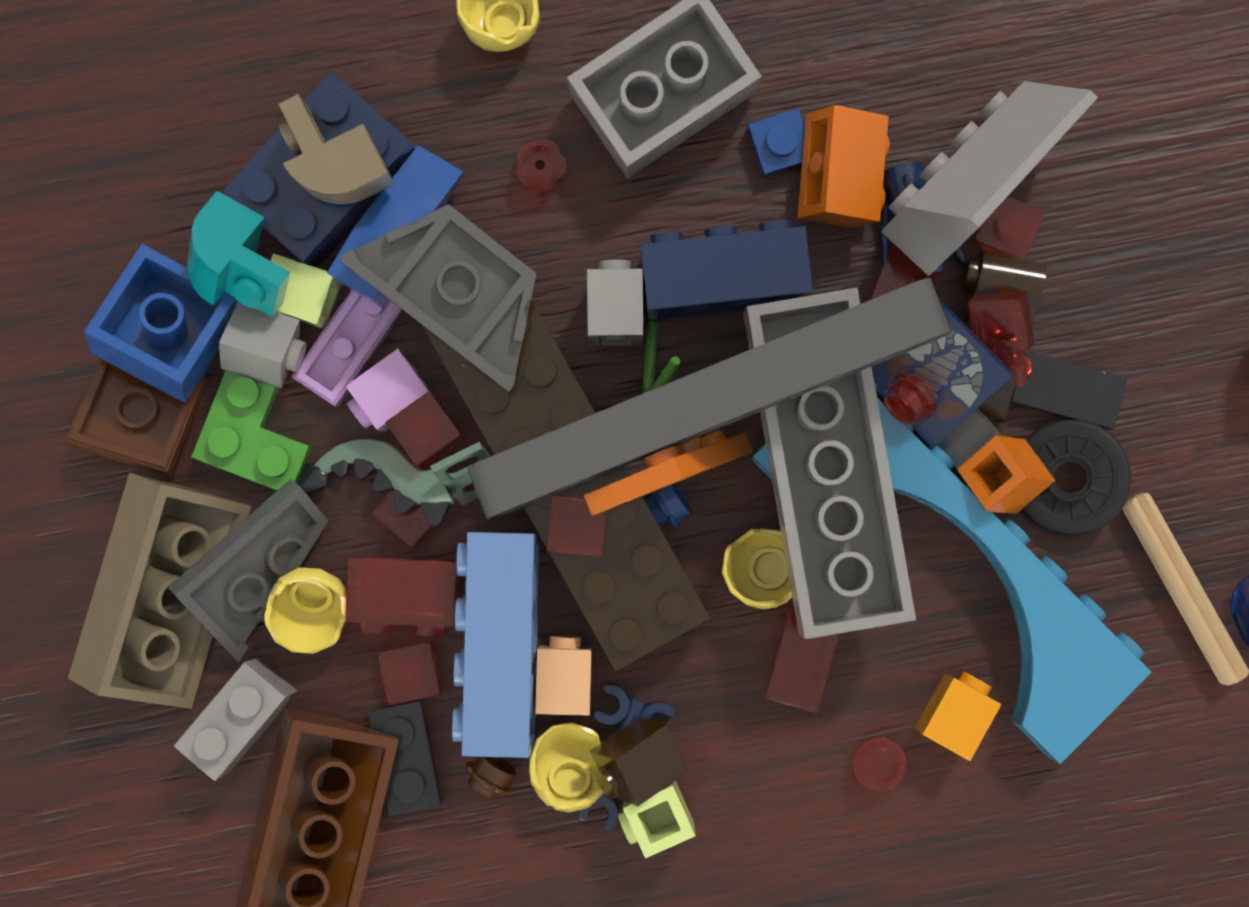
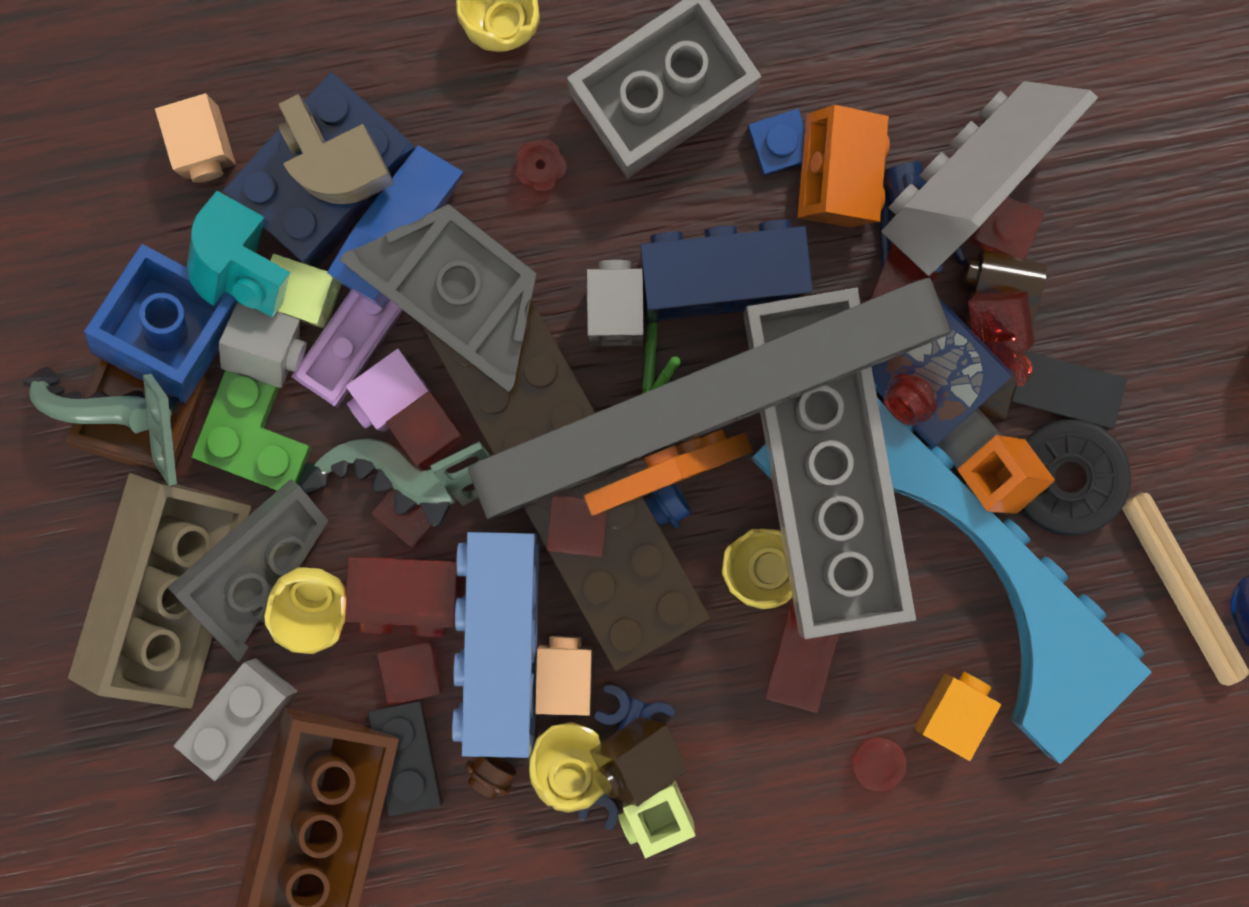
none -> sand green piece [23,367,180,486]
none -> light nougat brick [155,93,236,183]

